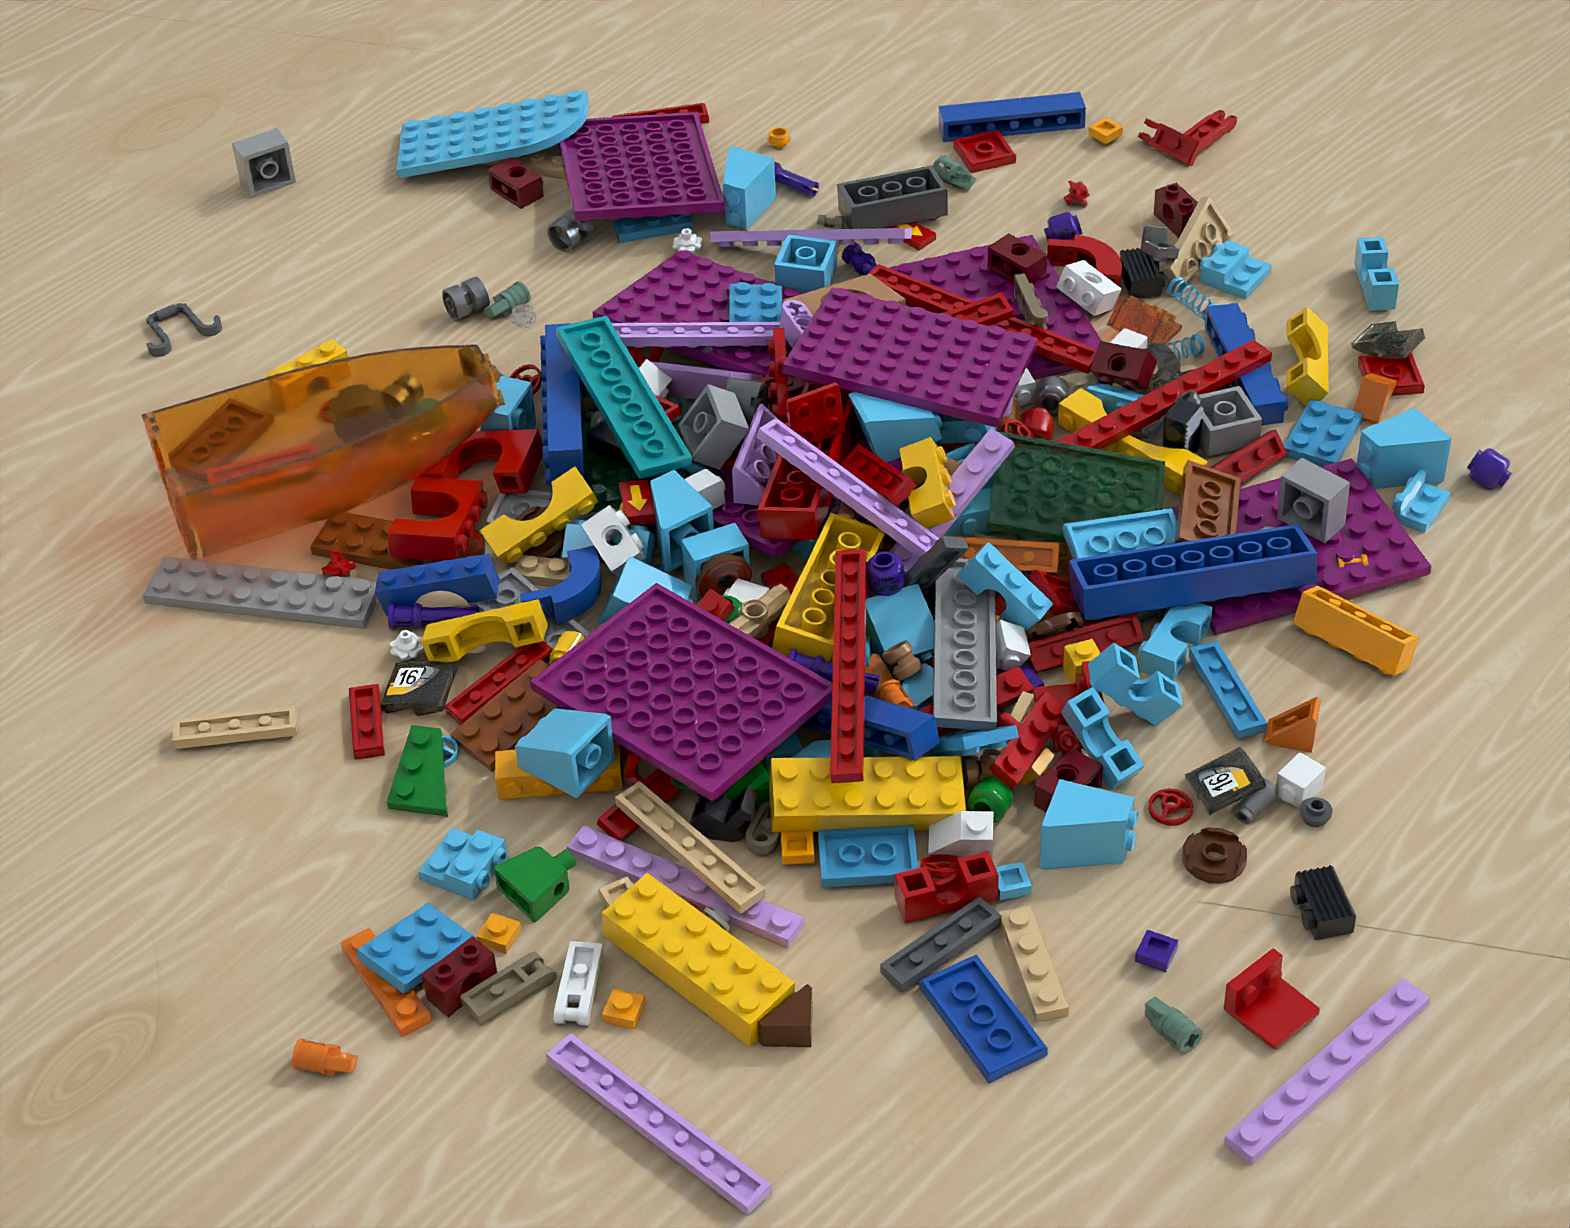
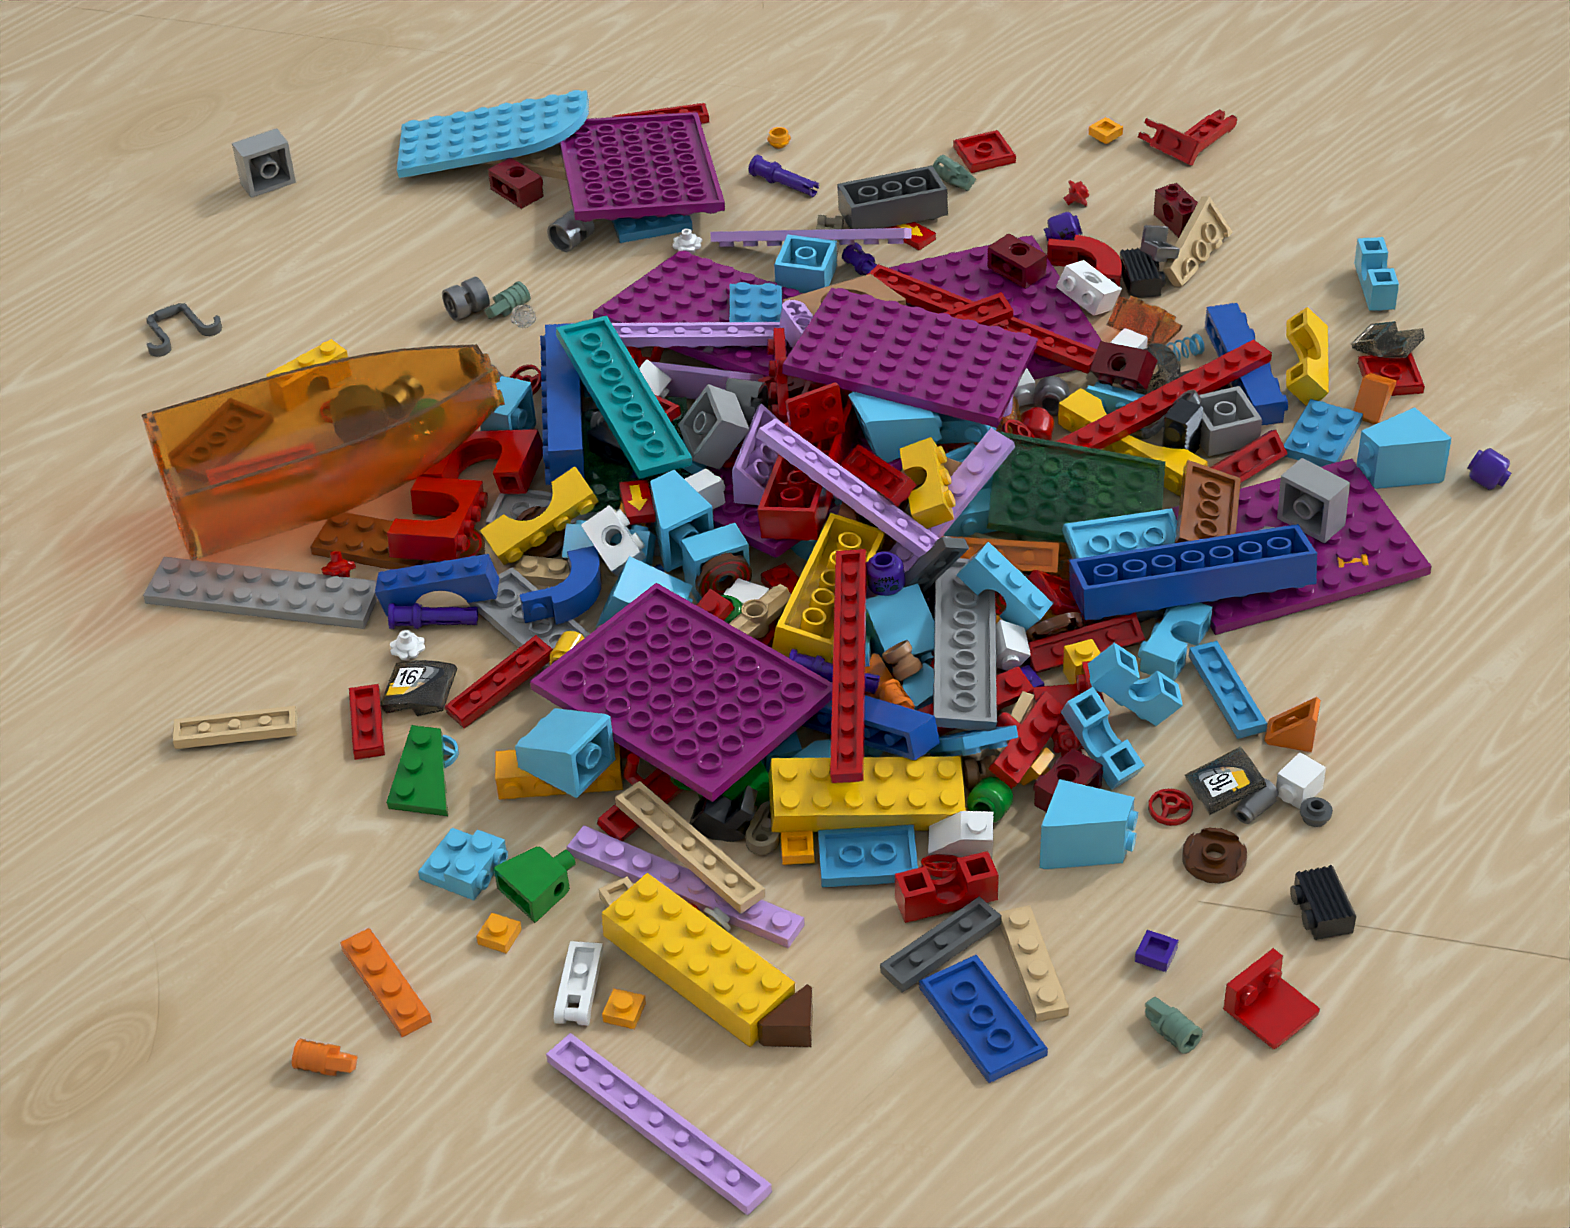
dark azure plate [357,903,475,994] -> none
yellow arch [421,599,548,666] -> none
dark red brick [422,936,498,1018] -> none
dark orange plate [450,659,562,772] -> none
dark tan plate [460,952,557,1025] -> none
medium azure slope [723,146,776,230] -> none
blue brick [939,92,1086,142] -> none
medium azure plate [996,862,1032,900] -> none
dark tan plate [1014,273,1048,330] -> none
medium azure piece [1167,277,1218,321] -> none
medium azure plate [1199,240,1272,299] -> none
lavender plate [1224,978,1430,1165] -> none
light orange brick [1293,585,1419,676] -> none
medium azure bracket [1392,469,1451,533] -> none

